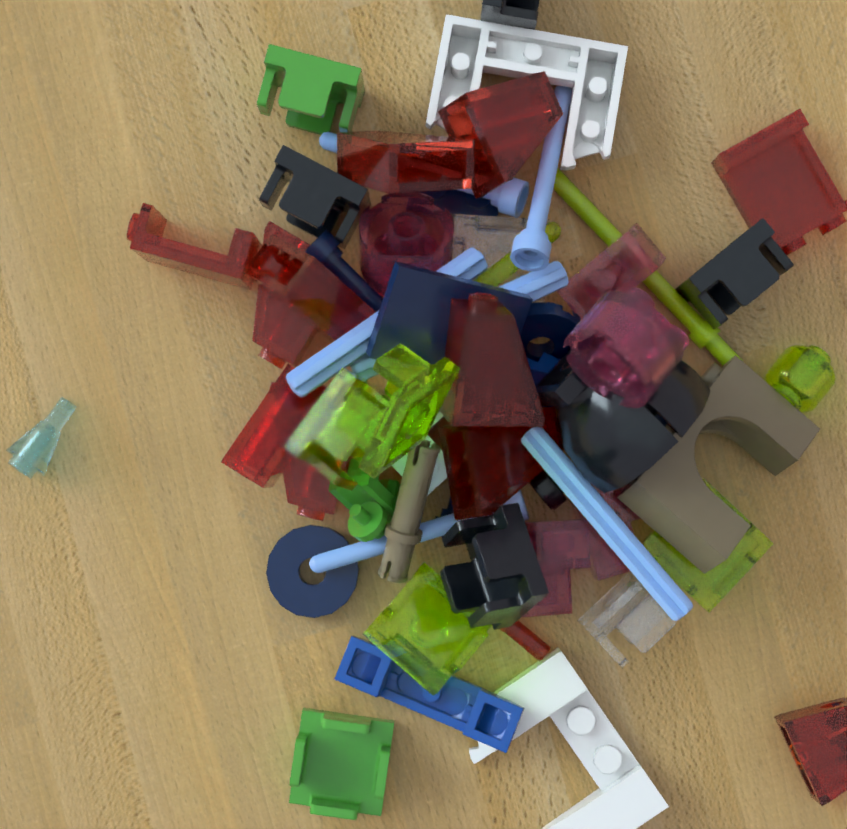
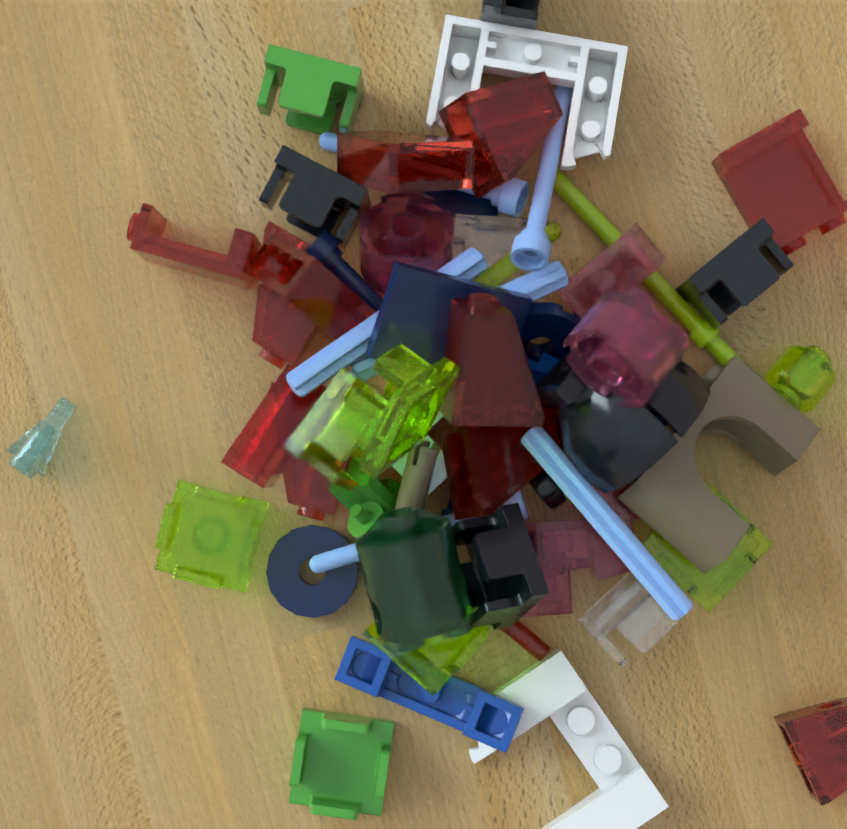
none -> clear neon green panel [155,480,269,592]
none -> clear green cylinder [355,507,473,652]

